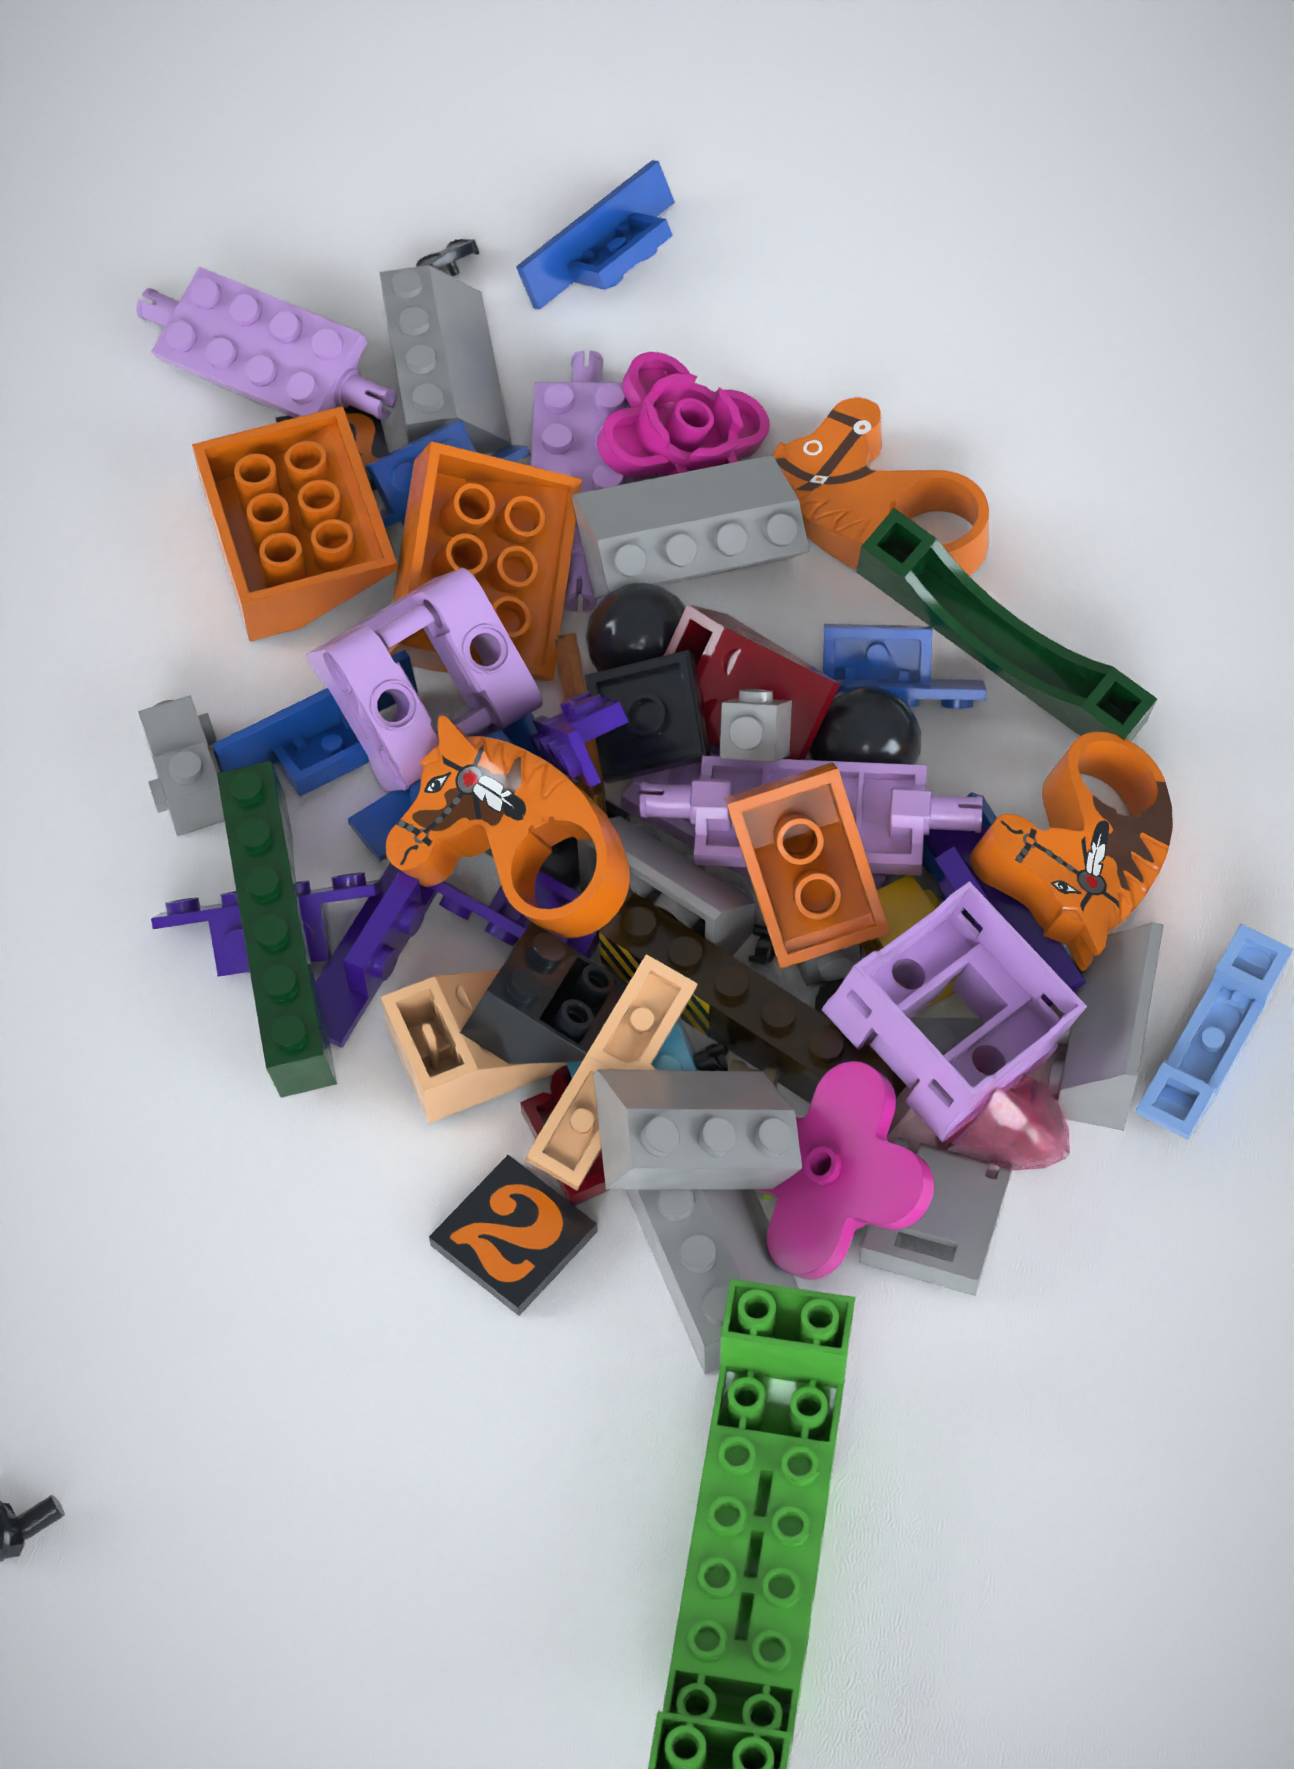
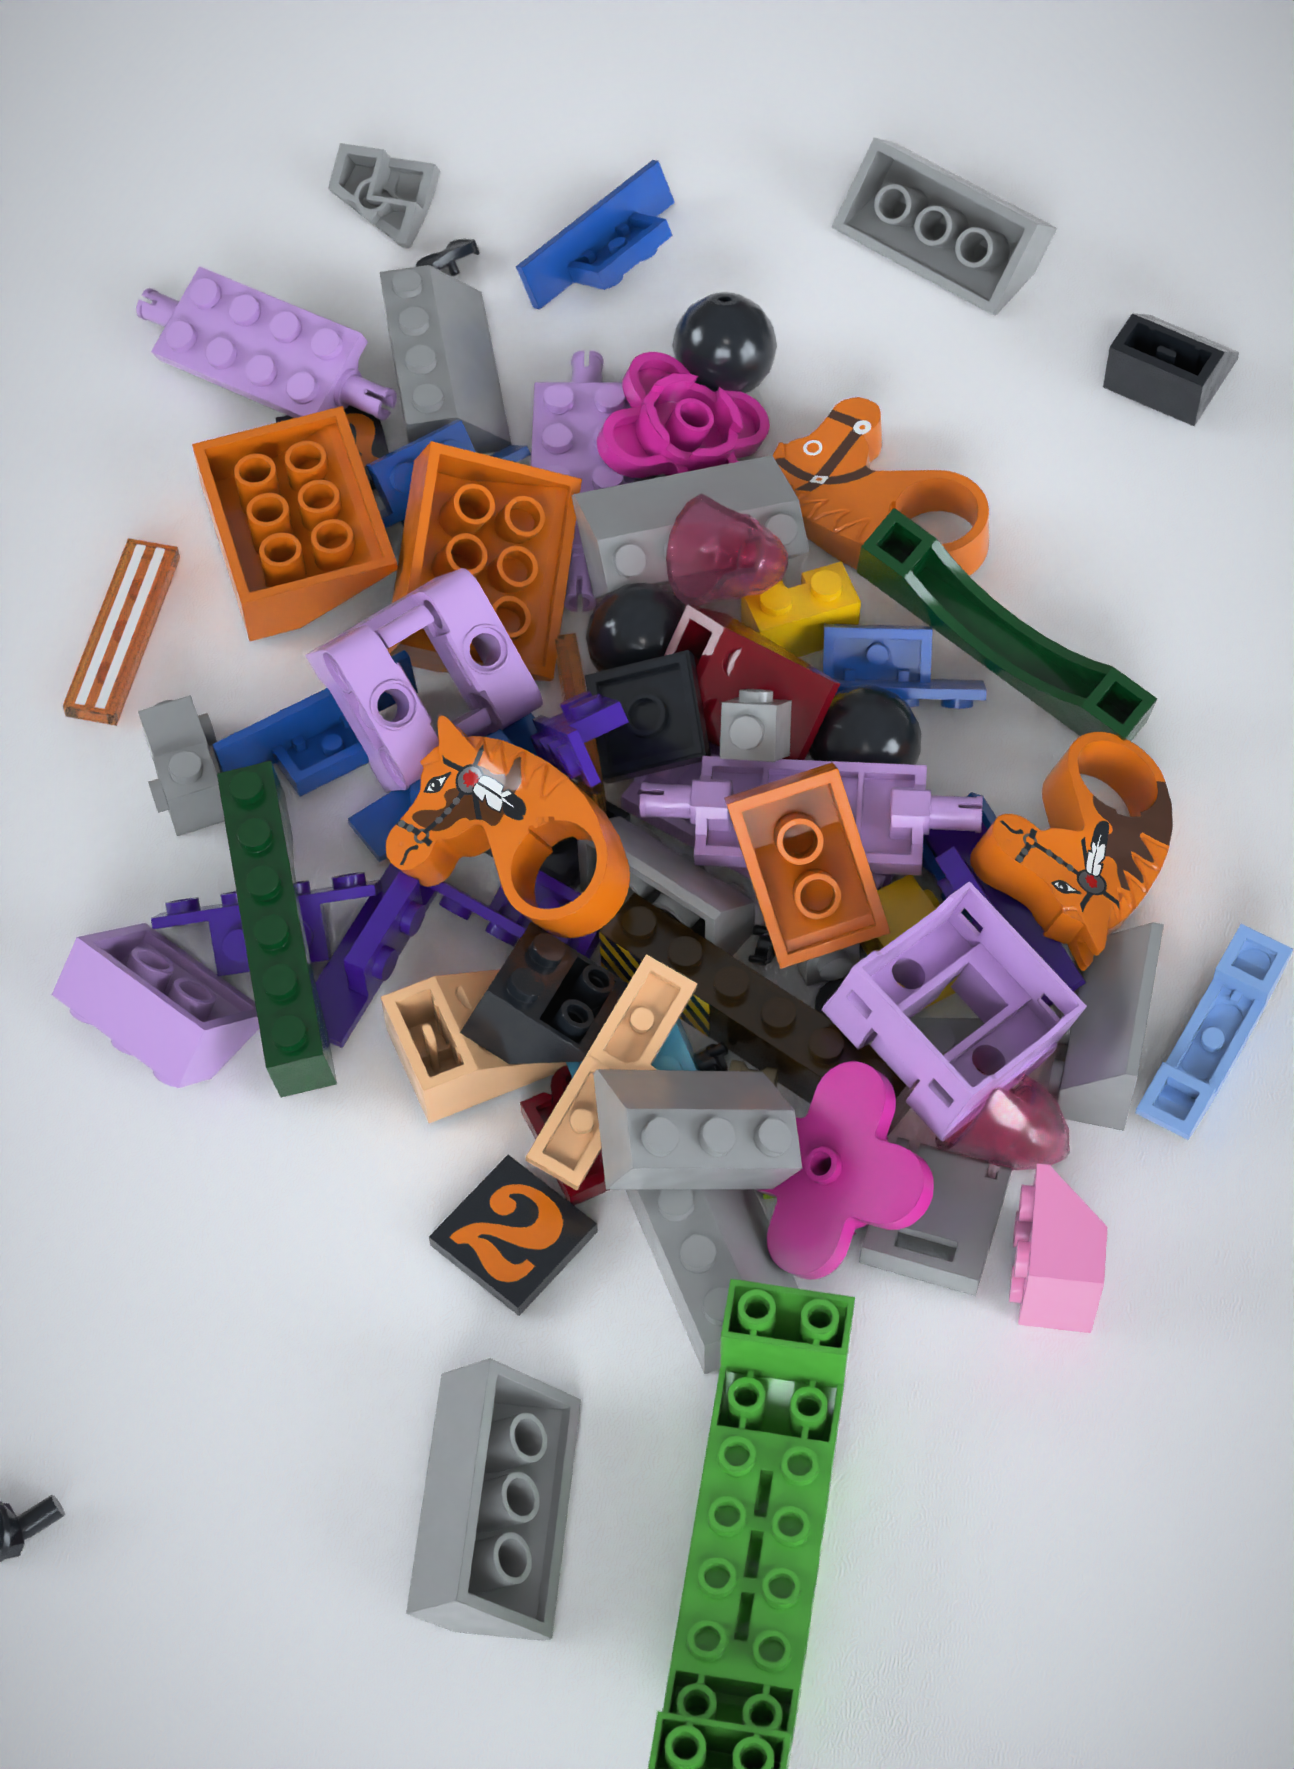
none -> lavender slope [52,923,259,1088]
none -> clear orange tile [63,538,180,726]
none -> light grey slope [328,143,441,248]
none -> light grey slope [406,1358,581,1641]
none -> clear pink helmet [666,494,788,606]
none -> black piece [672,292,777,393]
none -> yellow brick [741,561,861,657]
none -> light grey slope [832,137,1057,315]
none -> bright pink slope [1009,1163,1108,1333]
none -> black slope [1103,313,1239,426]

